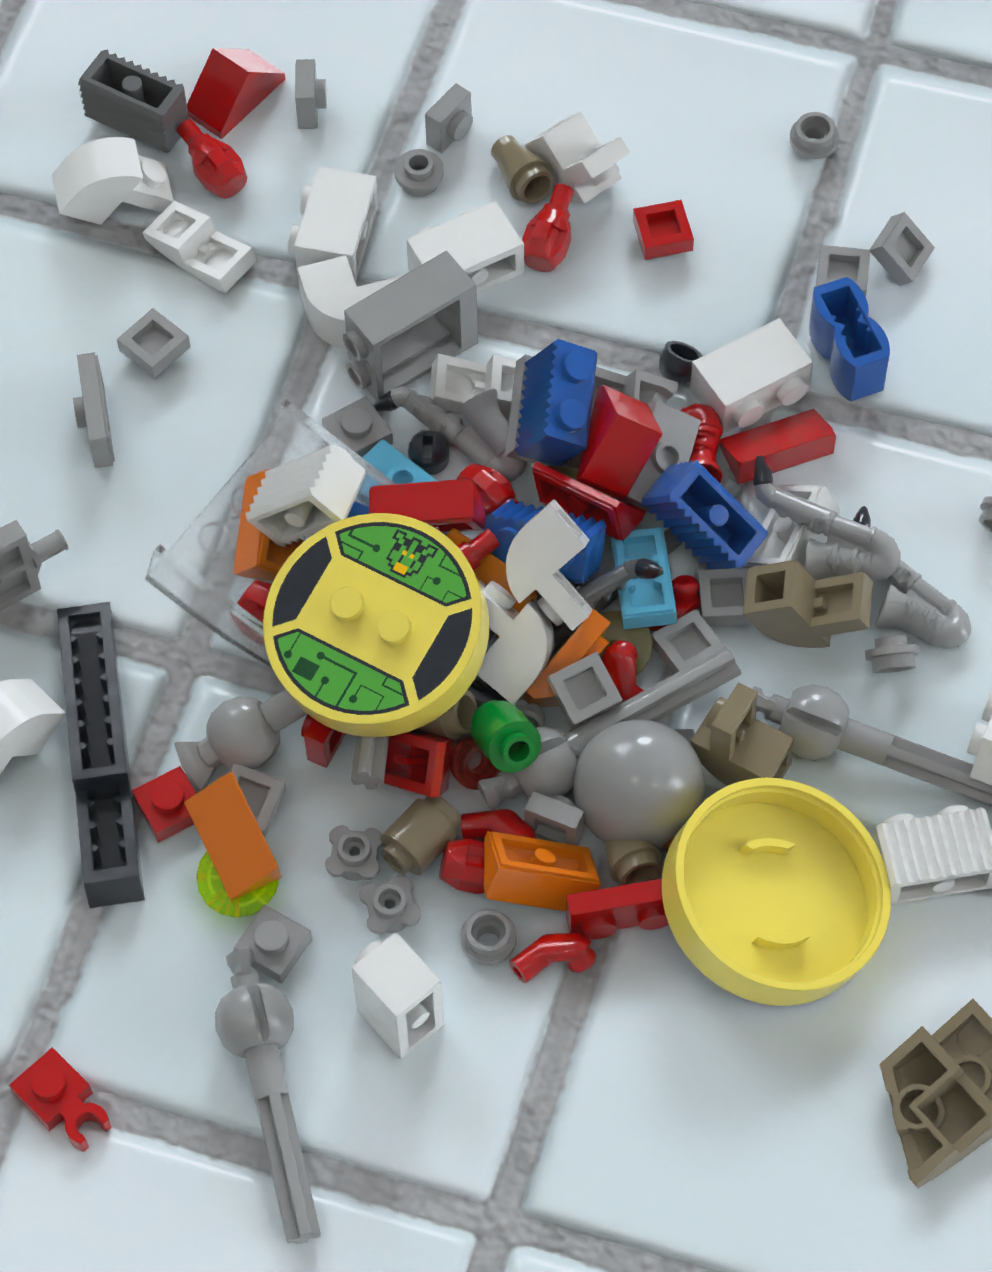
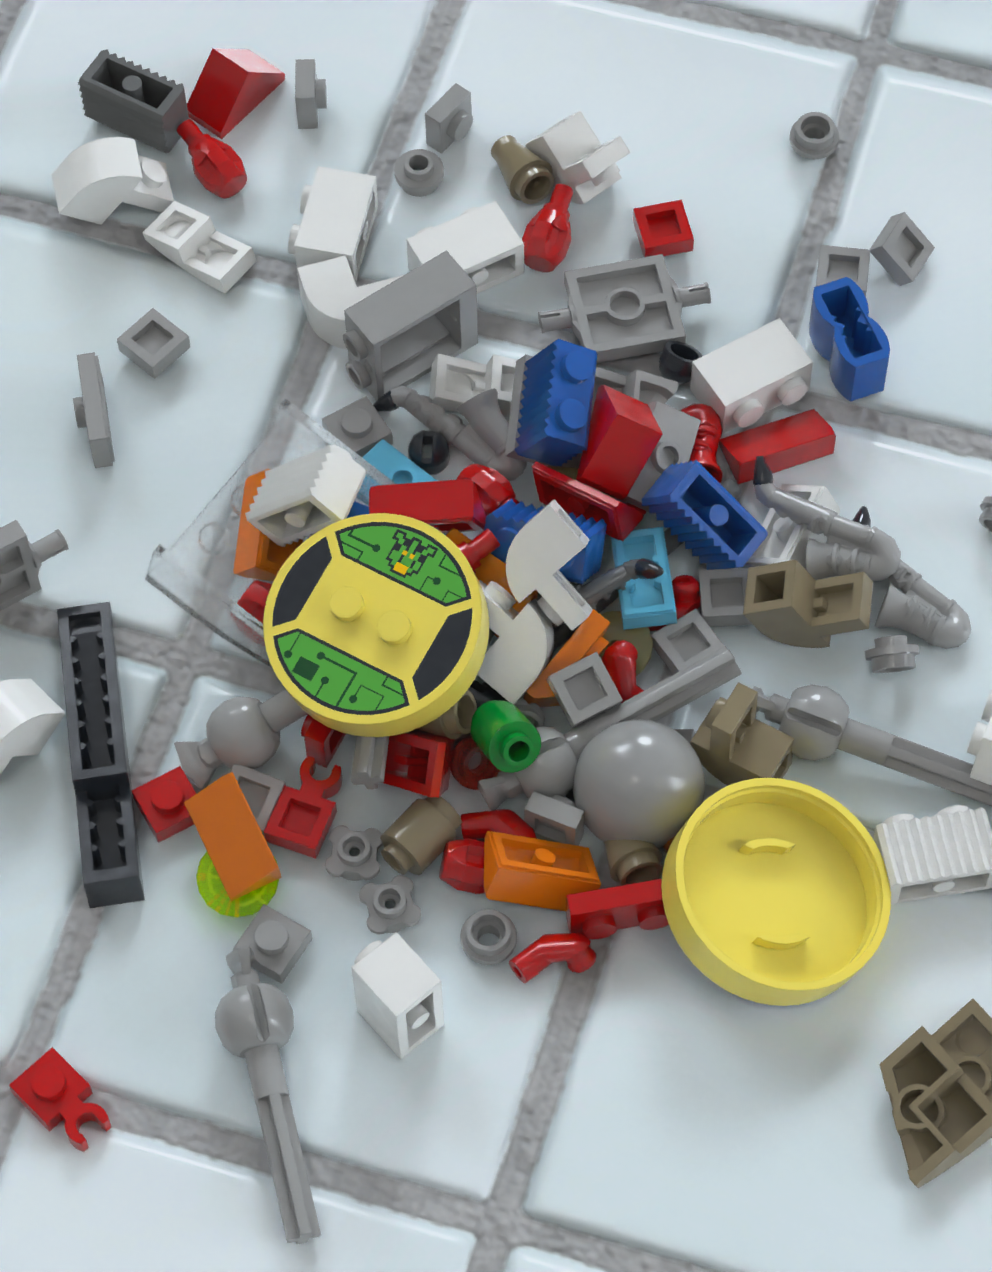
none -> red plate [264,756,342,859]
none -> light grey plate [538,254,711,363]

